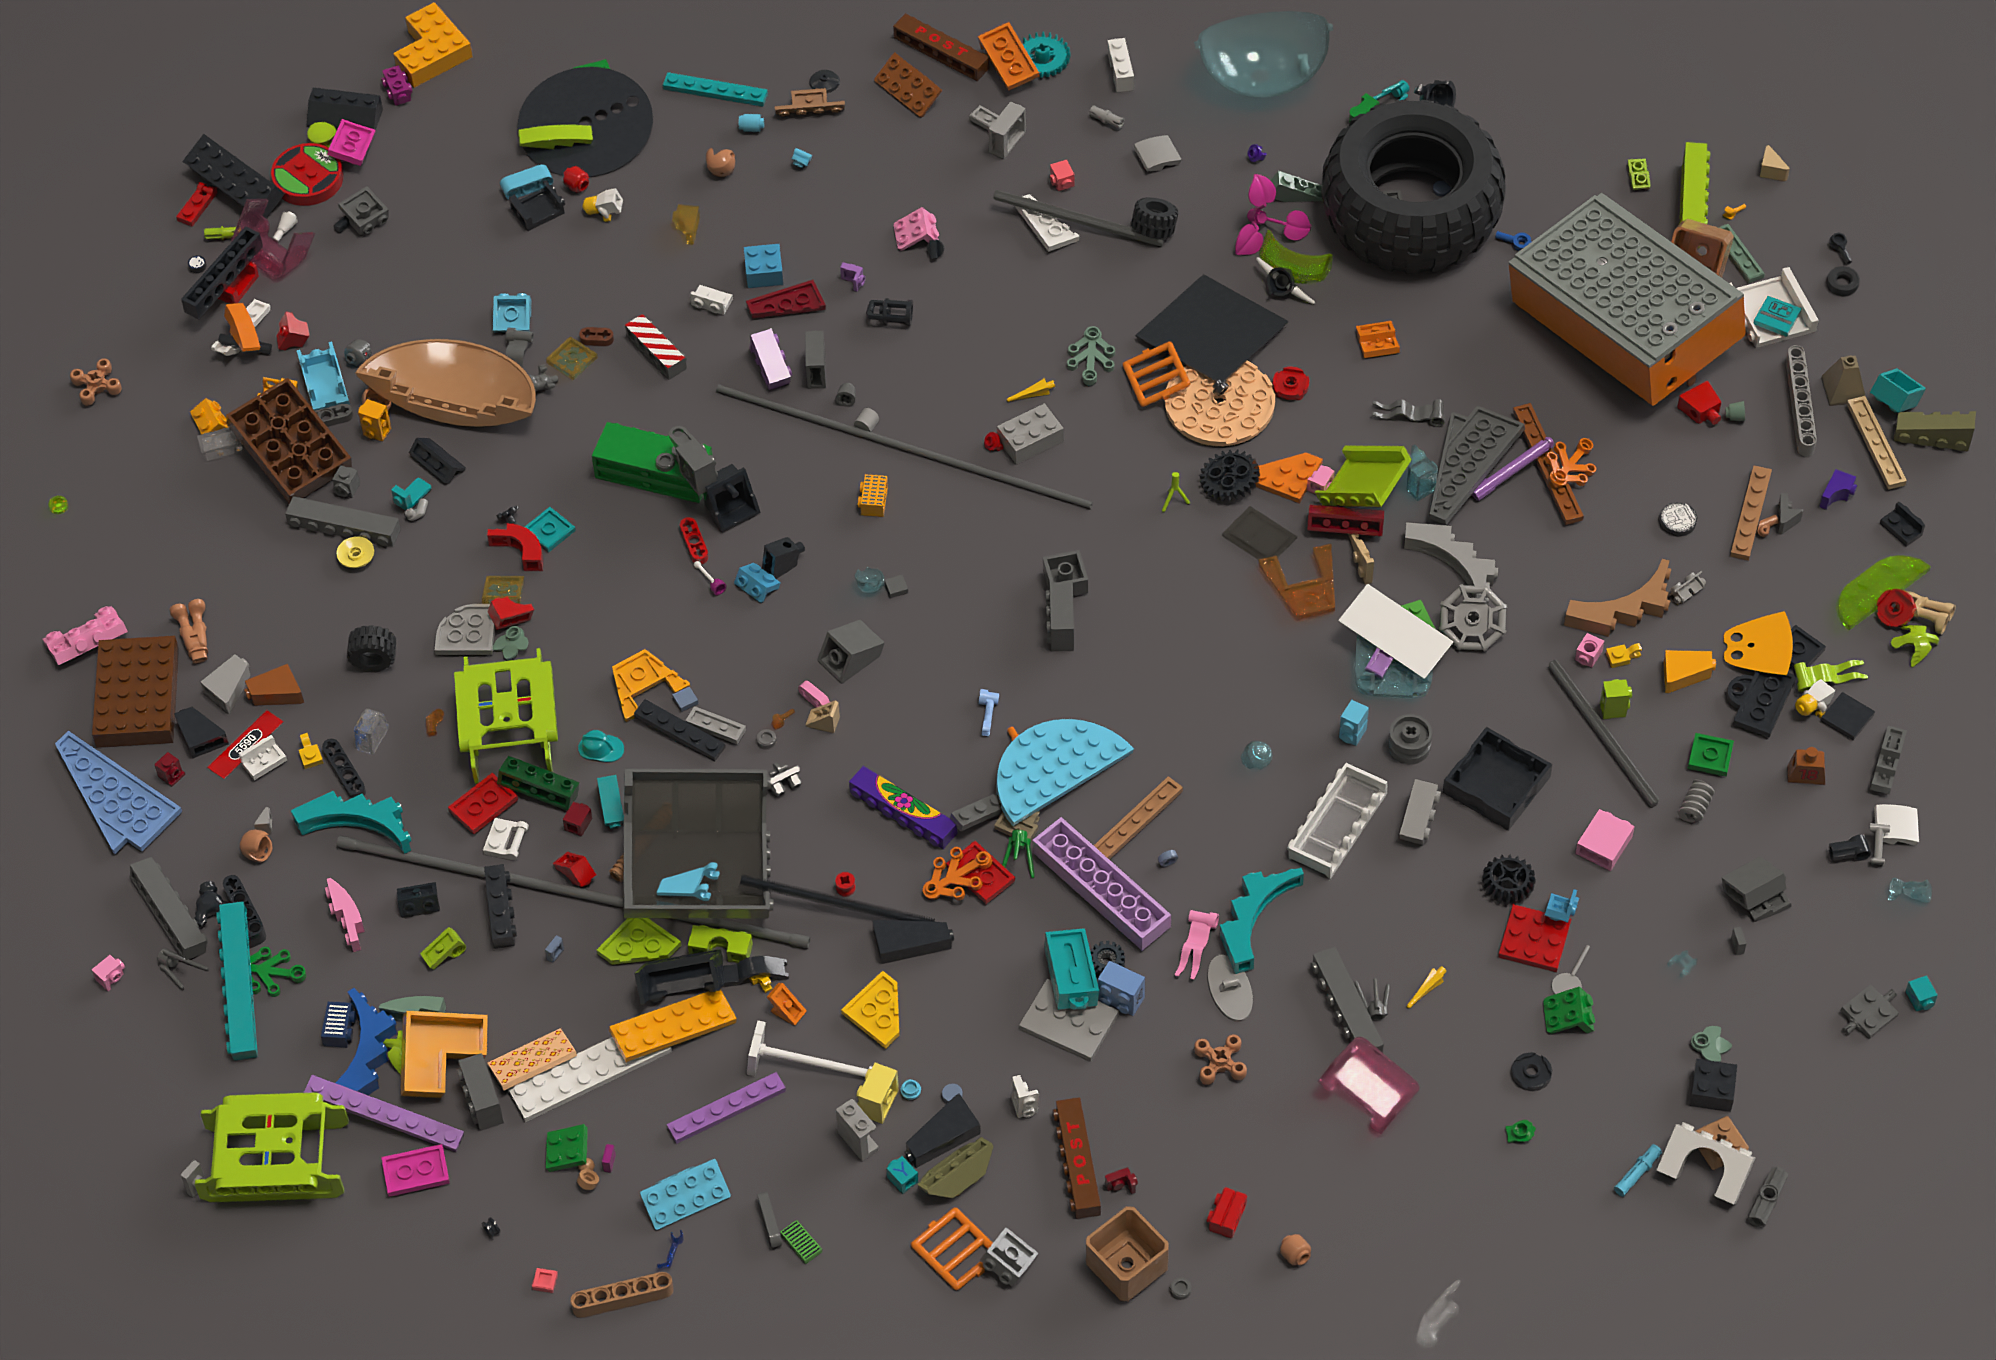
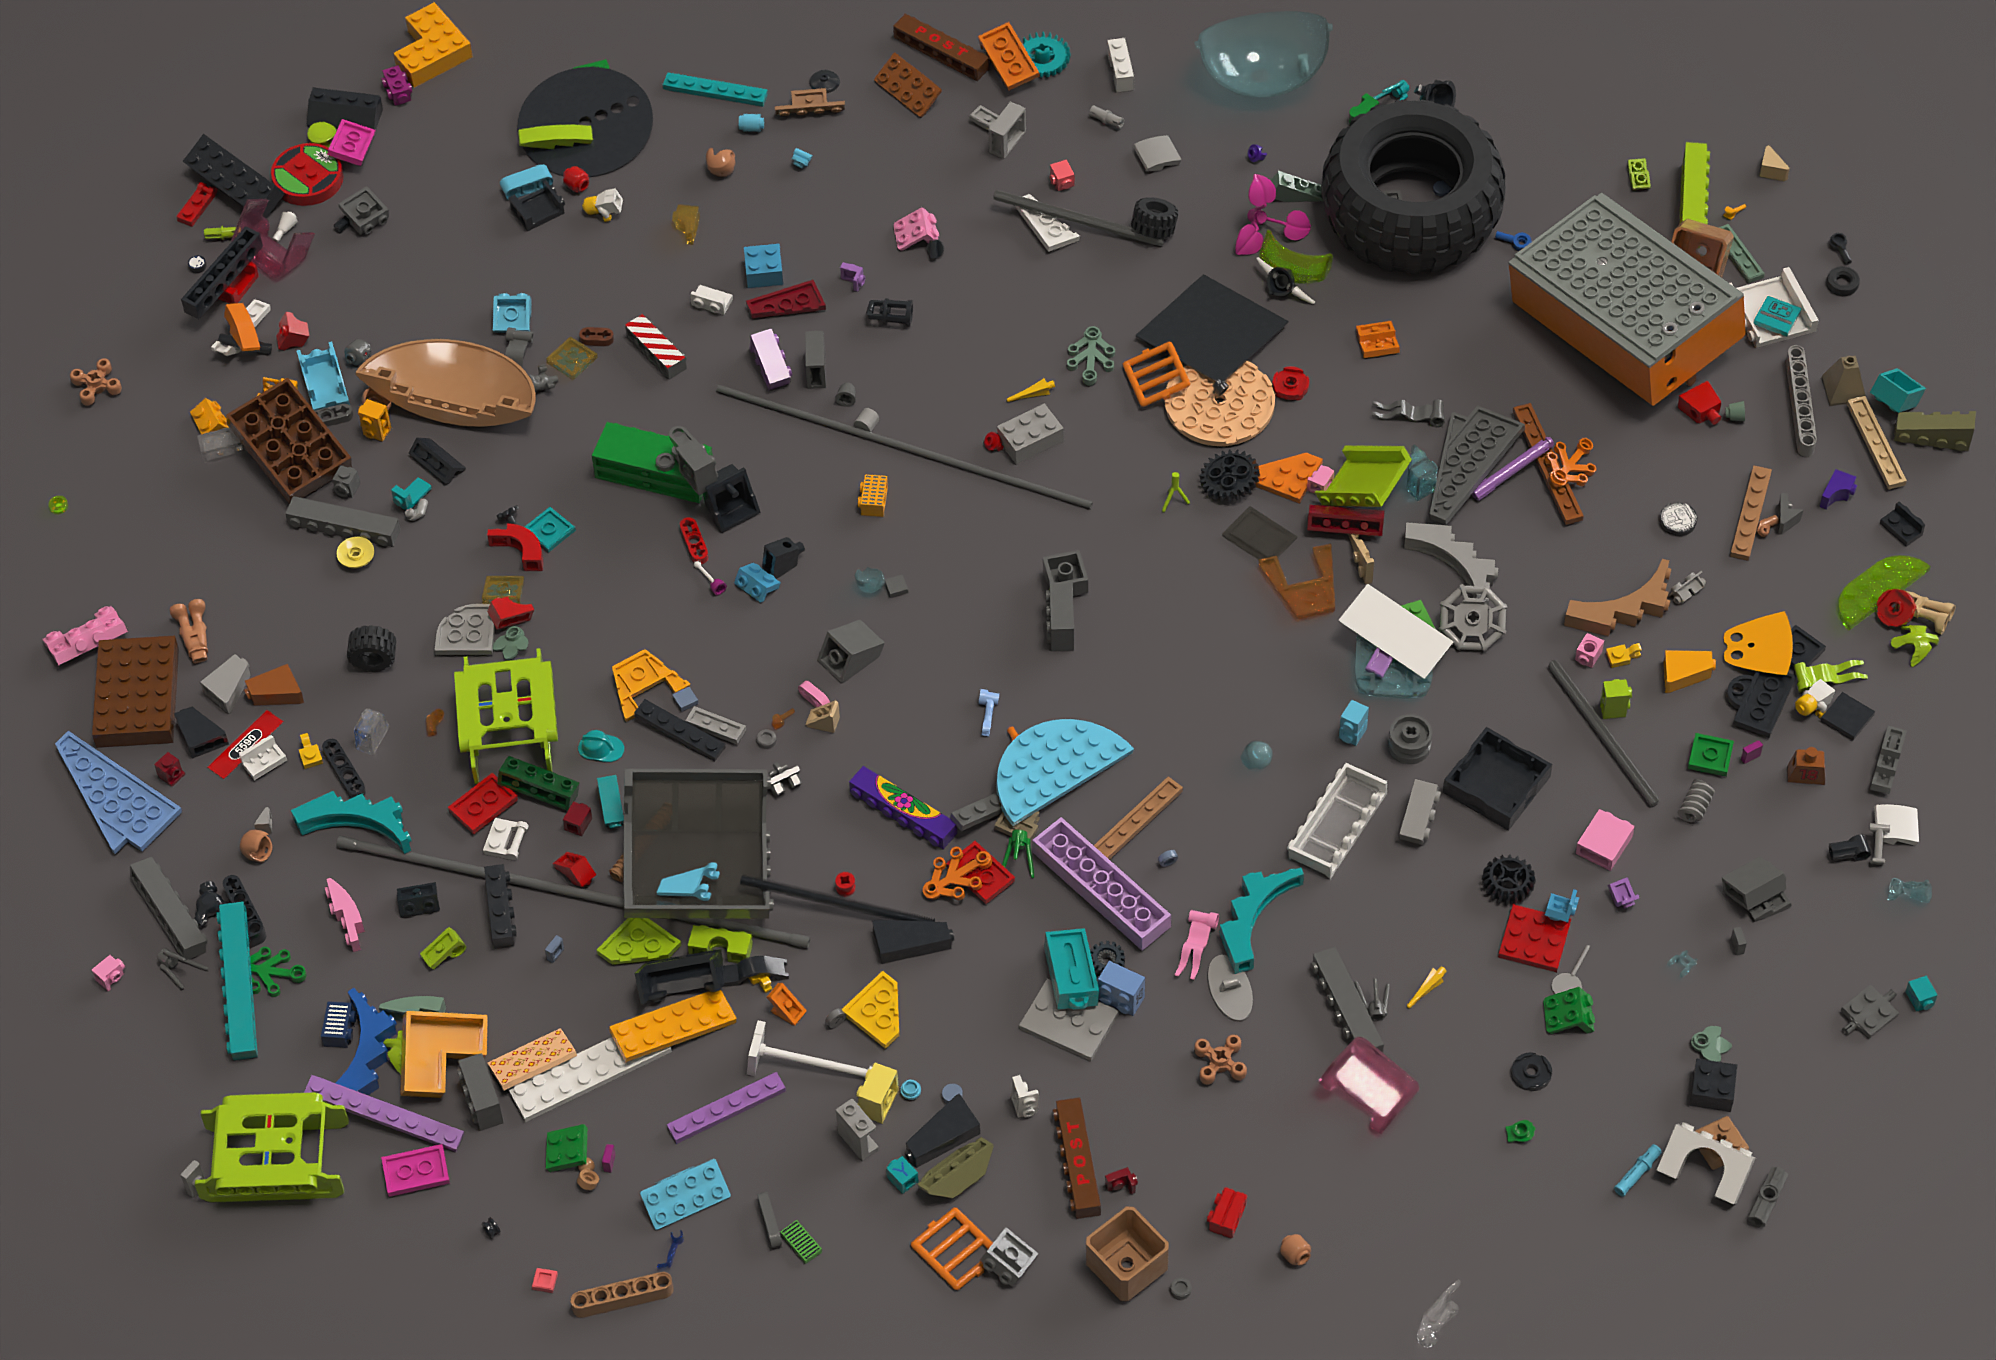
none -> flat silver tile [826,1009,846,1028]
none -> medium lavender bracket [1607,877,1639,908]
none -> magenta tile [1741,741,1763,764]

